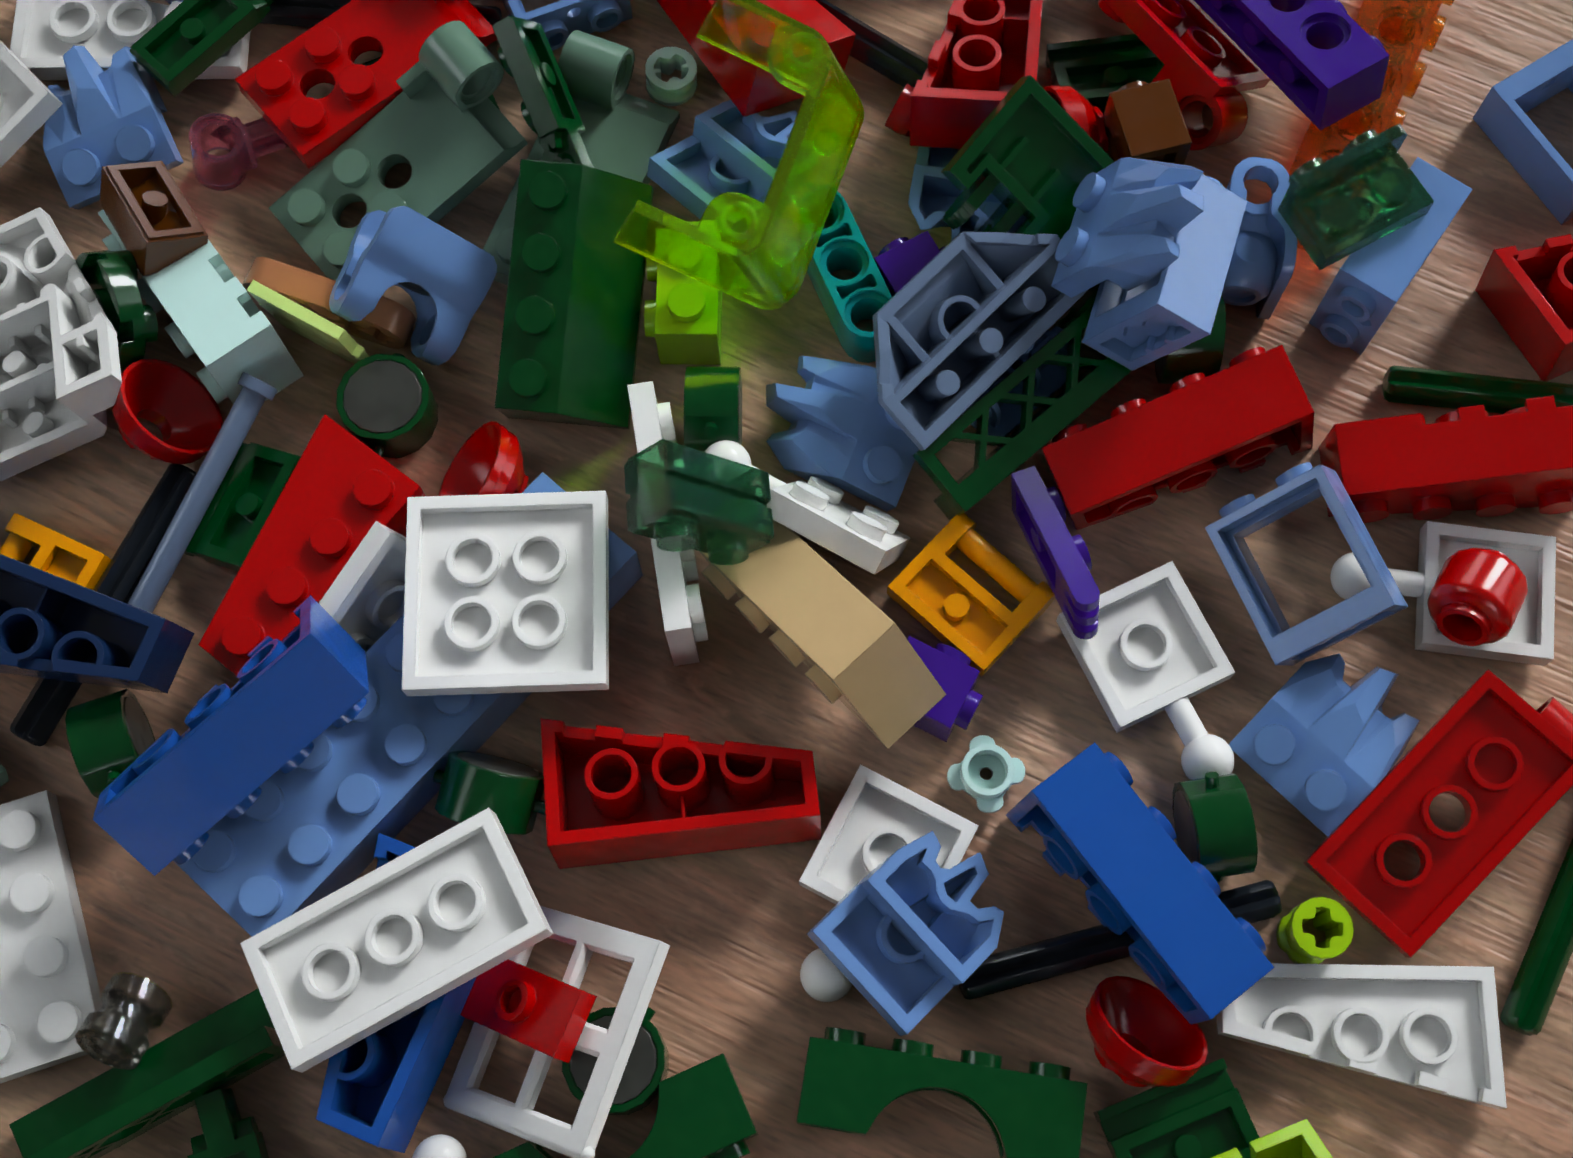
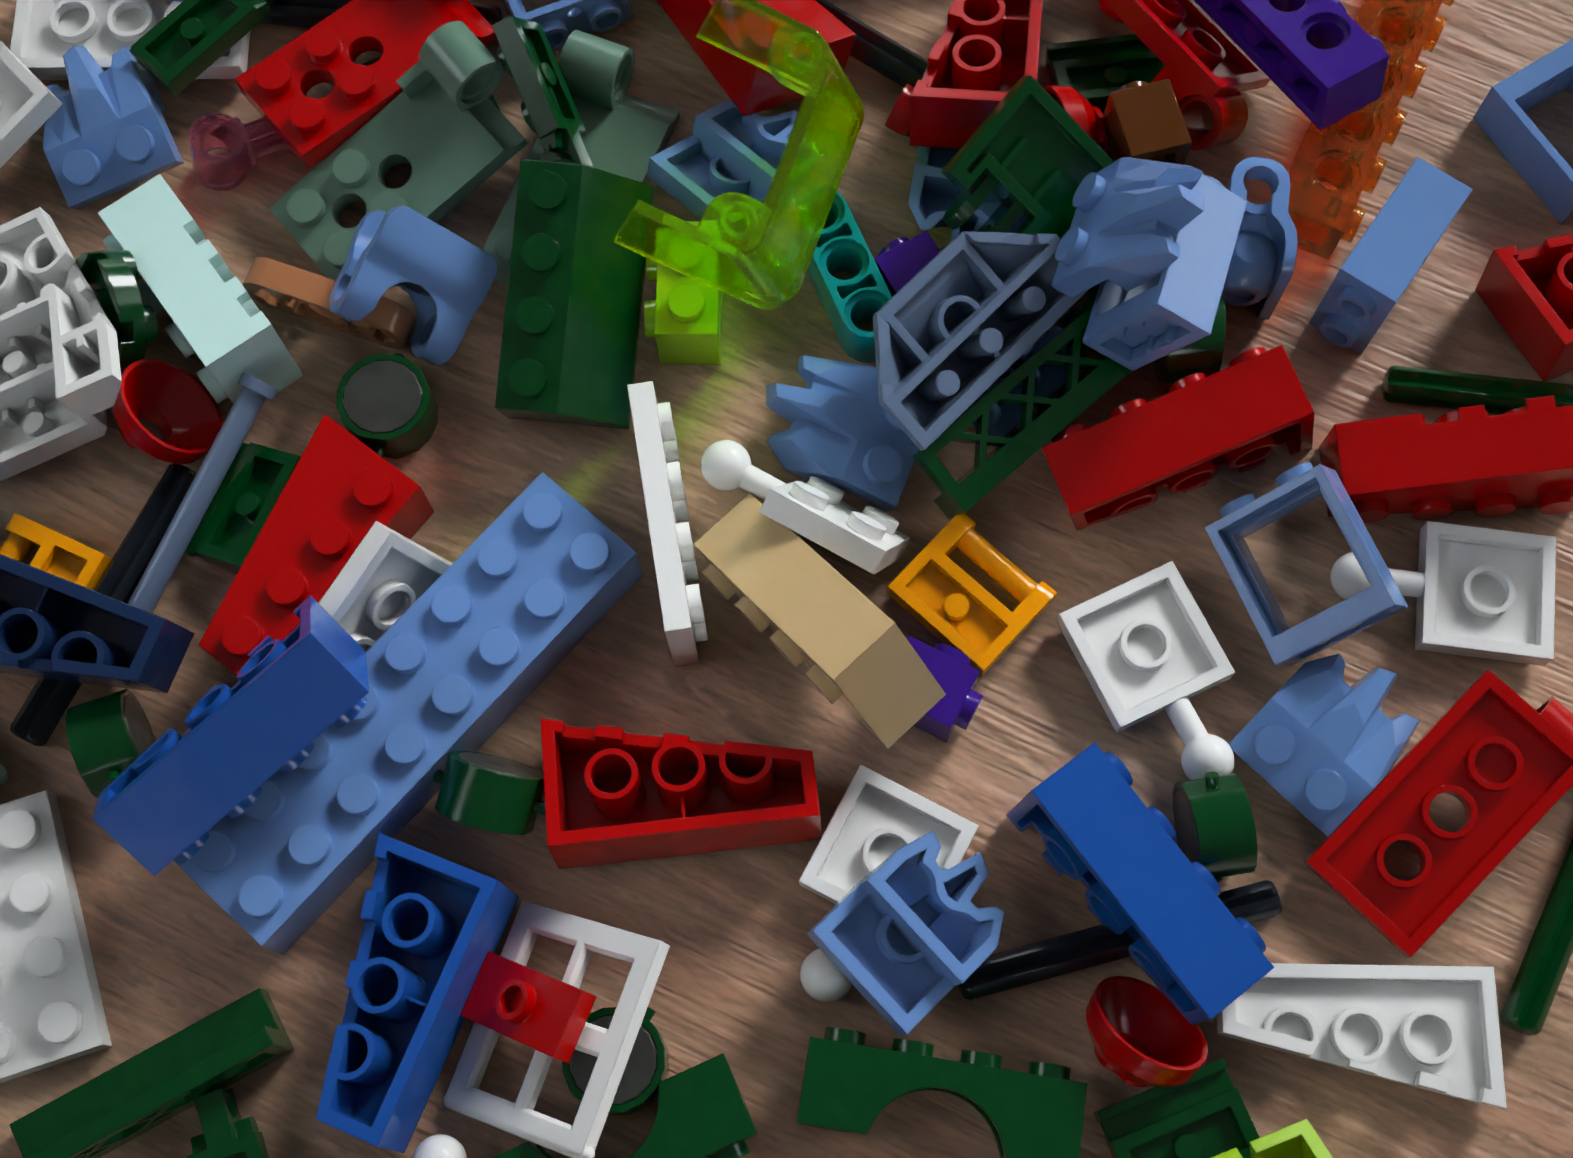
clear smoke wheel [75,972,173,1070] -> none
reddish brown slope [100,160,208,276] -> none
white plate [240,808,553,1073] -> none
yellowish green piece [247,280,369,364] -> none
white plate [401,491,609,696] -> none
red piece [438,421,529,496] -> none
clear green brick [624,439,774,565] -> none
light aqua bush [645,47,697,106] -> none
dark green piece [683,366,742,460] -> none
light aqua plate [947,735,1025,813] -> none
dark purple hinge [1011,466,1100,640] -> none
lime bush [1276,897,1354,964] -> none
clear green bracket [1278,124,1434,270] -> none
red head [1427,548,1528,646] -> none

